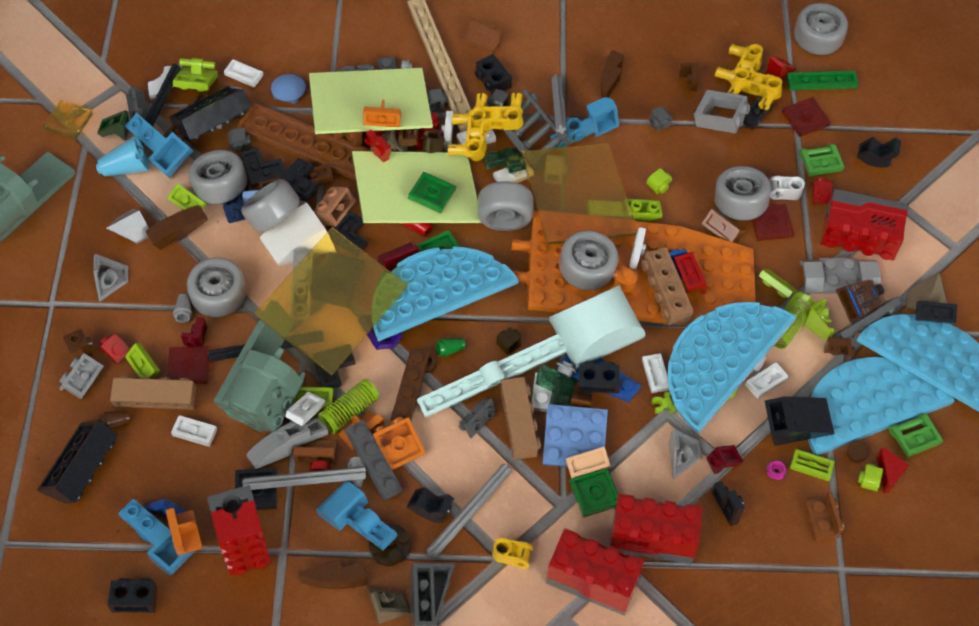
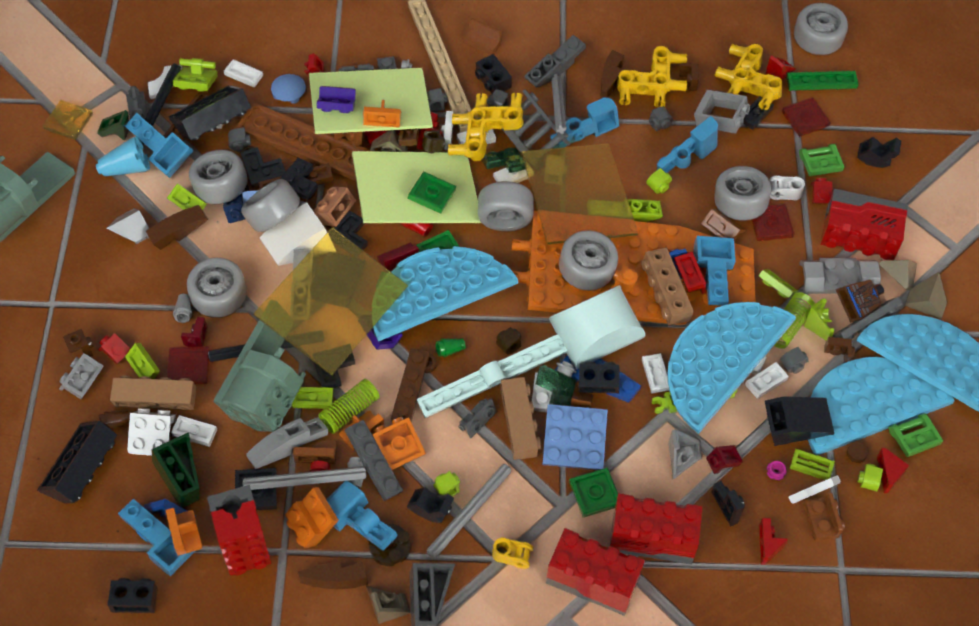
light grey slope [94,254,128,302] -> none
white plate [285,392,325,426] -> none
red plate [364,129,392,162] -> none
light nougat tile [565,446,611,478] -> none
white plate [629,227,646,269] -> none
black plate [915,301,957,324] -> none
none -> white bracket [127,408,176,455]
none -> dark green wedge [151,432,200,508]
none -> orange plate [285,487,339,548]
none -> red tile [304,53,324,76]
none -> dark purple bracket [317,86,356,113]
none -> lime plate [433,471,461,497]
none -> dark grey slope [524,35,586,88]
none -> yellow pin [617,46,687,107]
none -> dark azure plate [657,116,718,173]
none -> dark azure plate [694,236,736,306]
none -> red slope [759,518,788,565]
none -> dark grey plate [780,346,809,374]
none -> white tile [789,475,841,504]
none -> dark tan slope [879,260,917,290]

